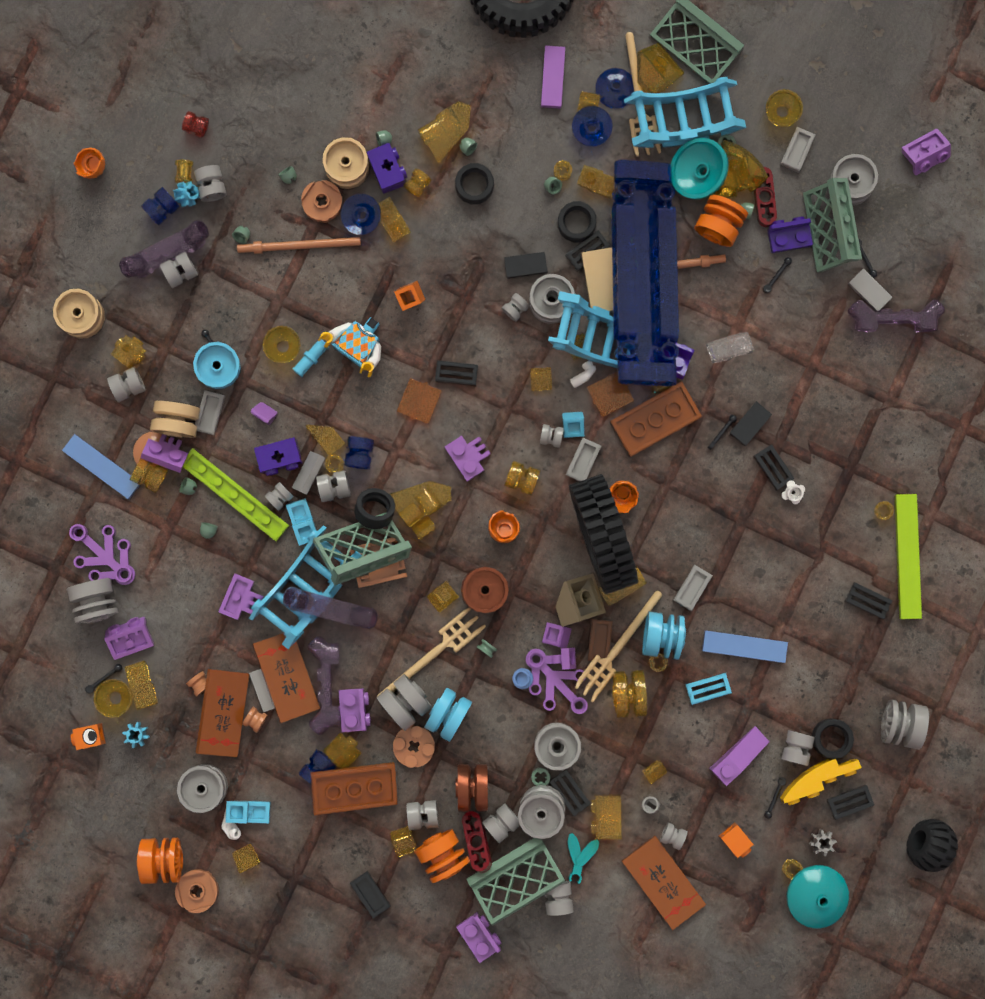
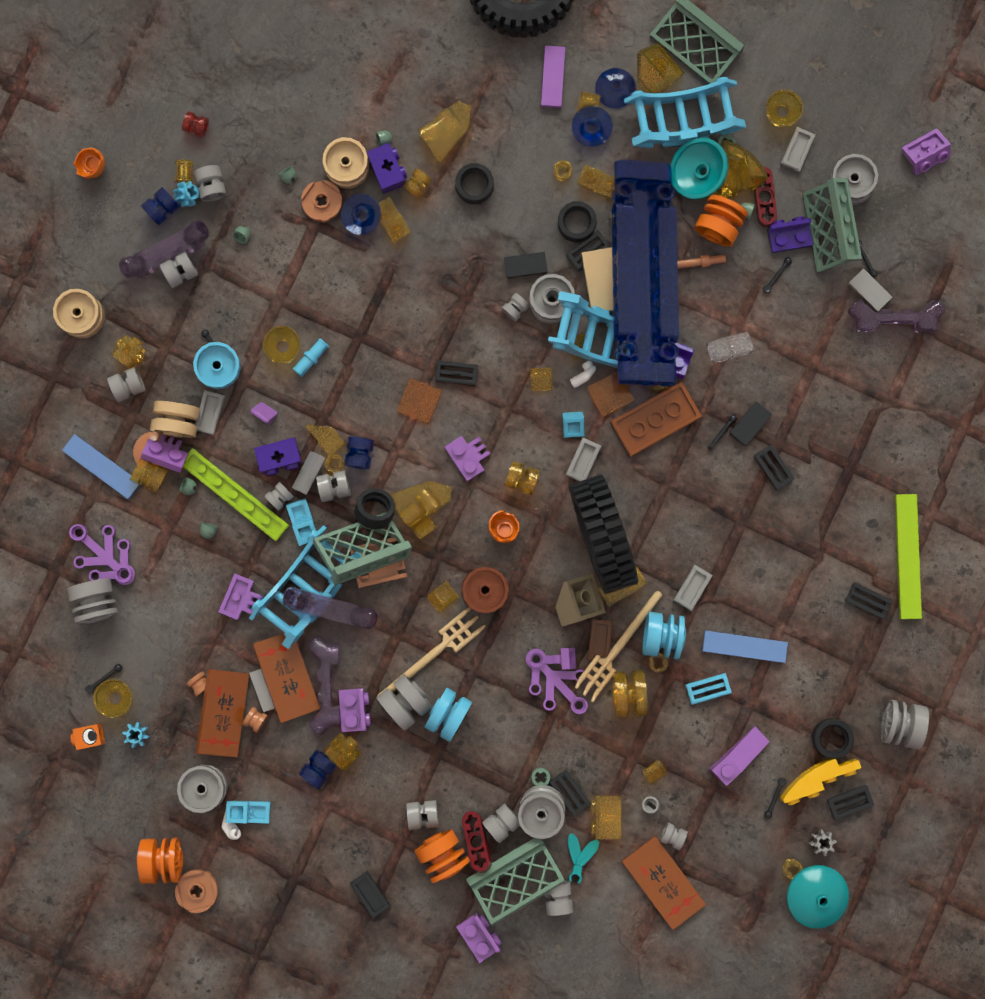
medium lavender bracket [104,617,154,660] -> none
clear yellow slope [125,661,158,710] -> none
clear yellow slope [232,844,260,873] -> none
nougat bar [237,237,361,254] -> none
dark orange tile [310,762,398,816] -> none
torso [318,317,381,377] -> none
clear yellow slope [390,826,417,857] -> none
nougat plate [393,725,435,768] -> none
orange brick [394,281,425,311] -> none
copper wheel [456,764,488,812] -> none
sand green hinge [459,138,477,156] -> none
sand green bush [477,639,498,658] -> none
medium blue plate [512,668,533,689] -> none
light grey wheel [534,723,581,770] -> none
light grey wheel [539,424,564,448] -> none
medium lavender slope [542,622,571,648] -> none
sand green hinge [544,177,562,195] -> none
orange hair [610,481,639,513] -> none
tan piece [625,32,661,157] -> none
orange brick [719,822,754,858] -> none
white plate [781,480,805,504] -> none
light grey wheel [781,730,815,766] -> none
clear yellow bush [874,501,894,520] -> none
black wheel [906,819,958,872] -> none

